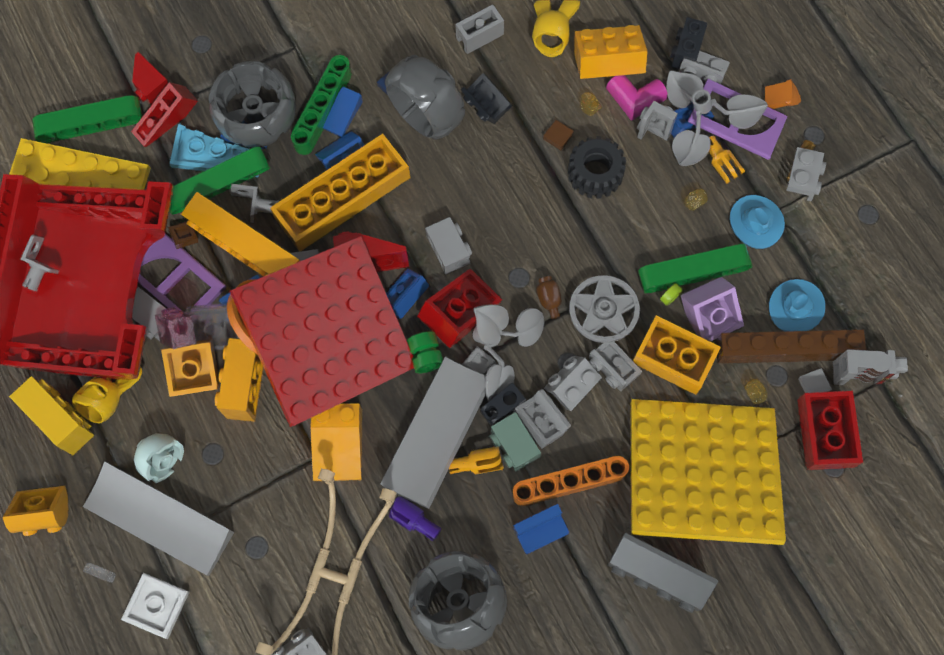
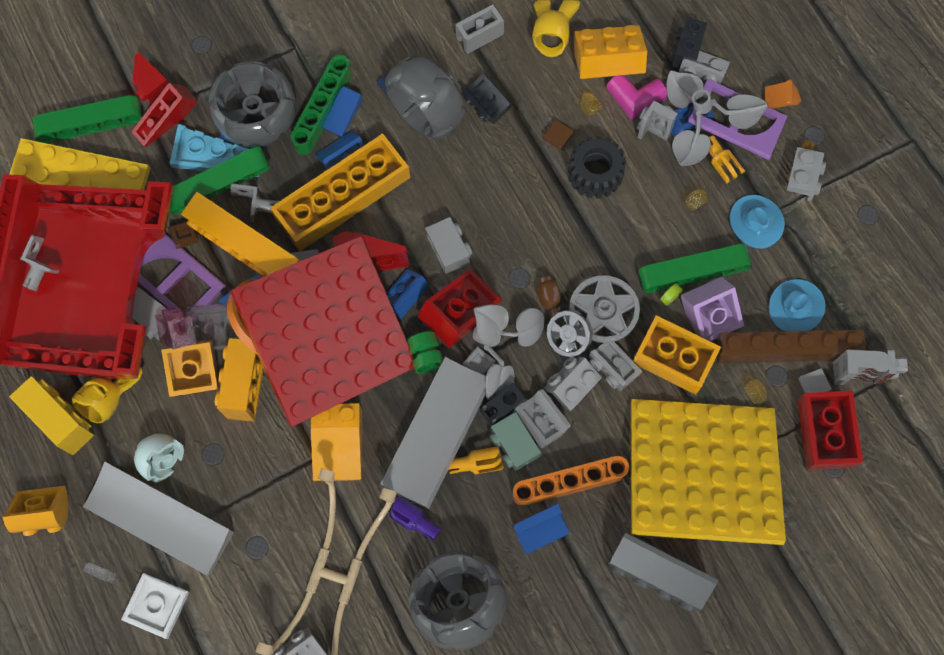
none -> flat silver piece [547,310,593,357]

